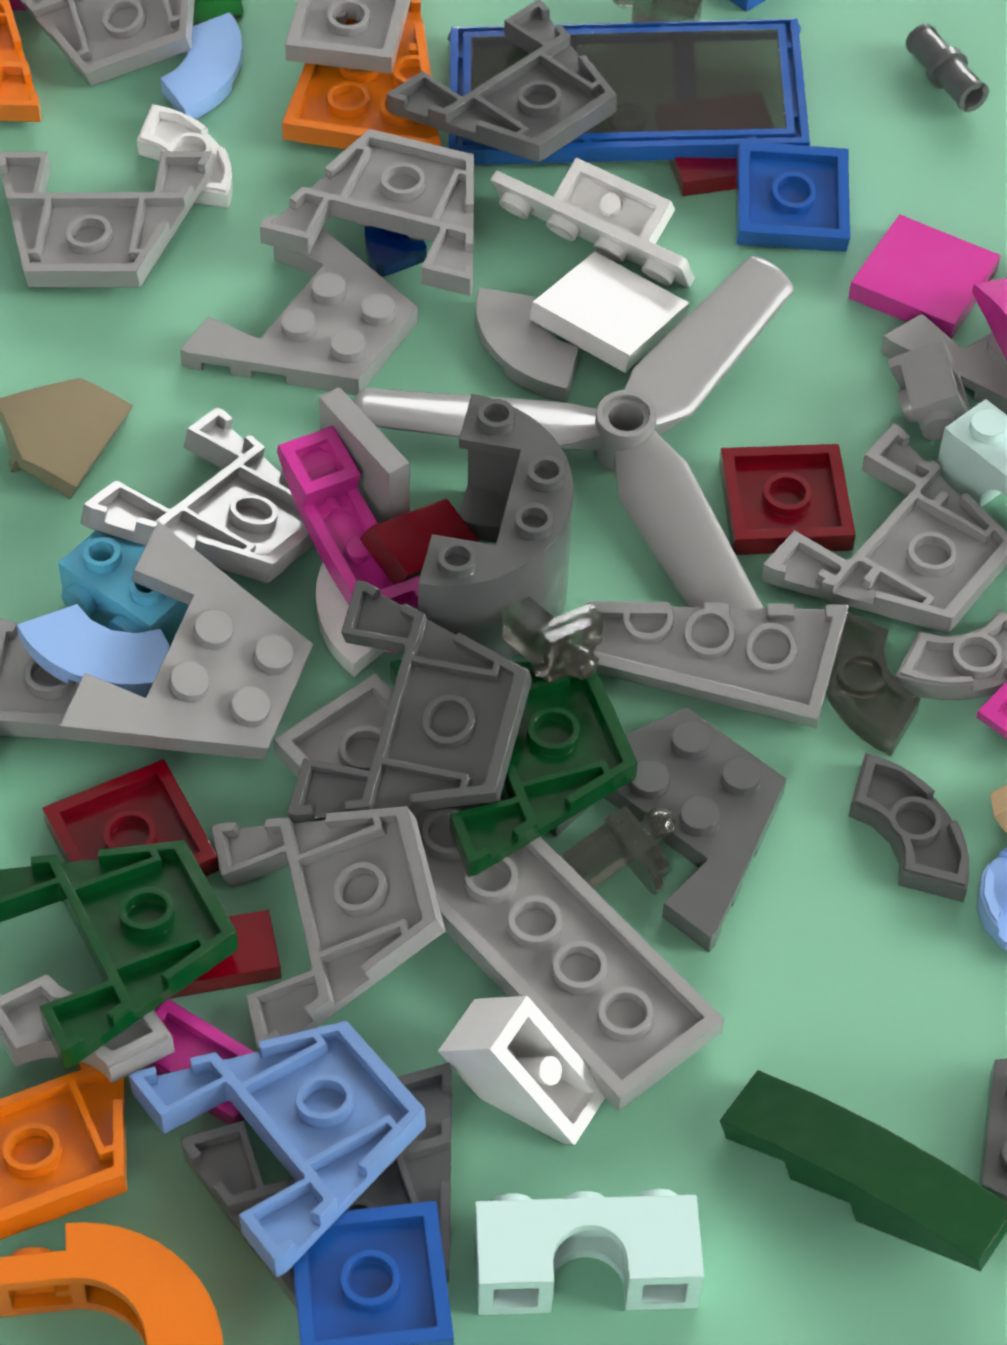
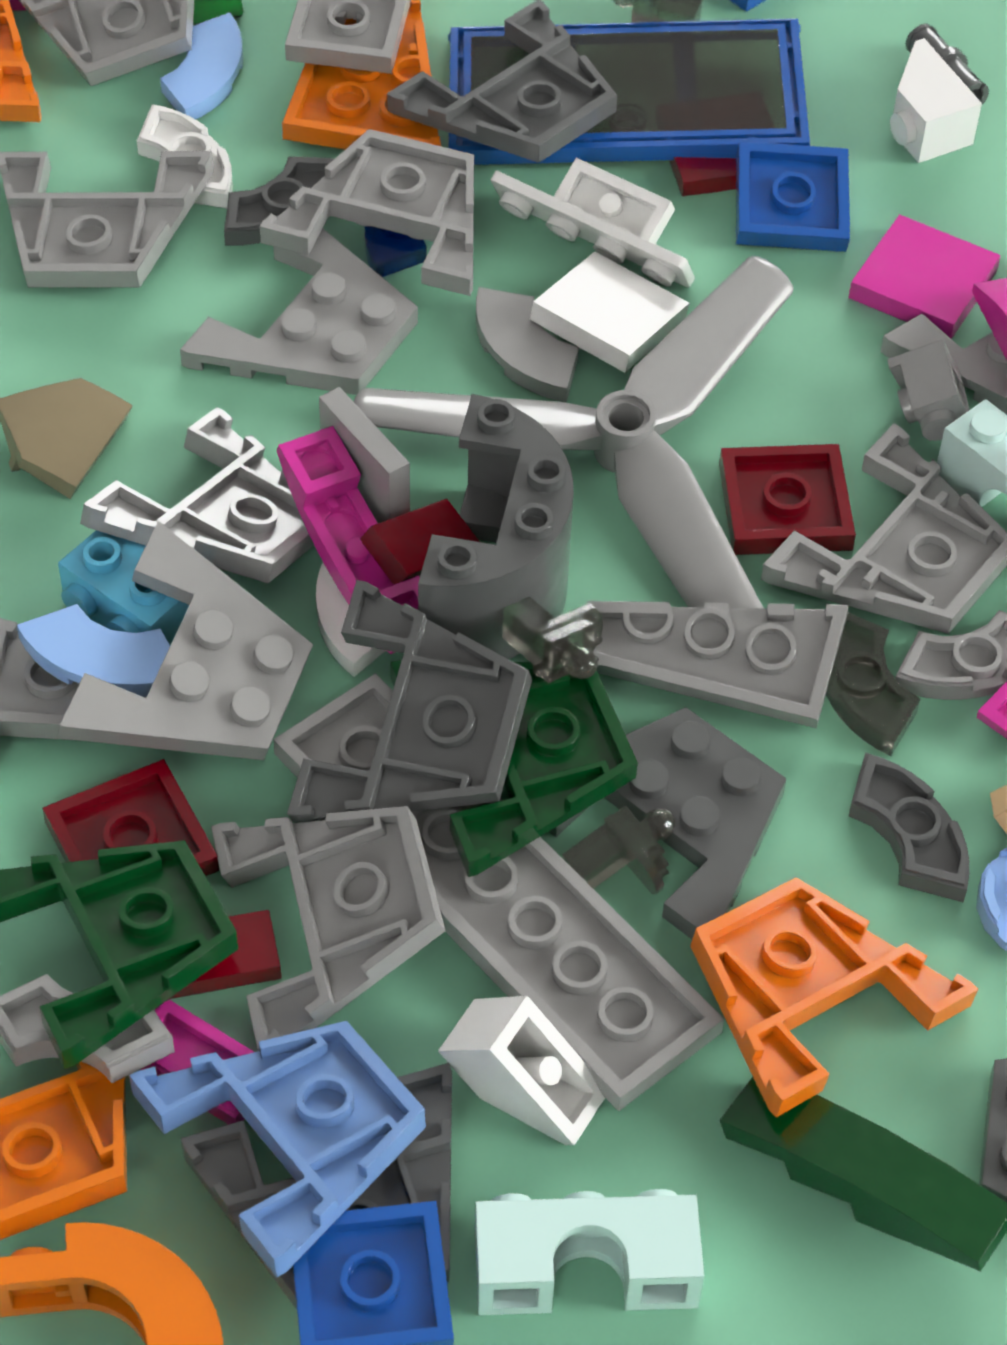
none -> dark grey tile [224,156,335,246]
none -> orange wing [690,877,978,1117]
none -> white slope [890,38,982,163]

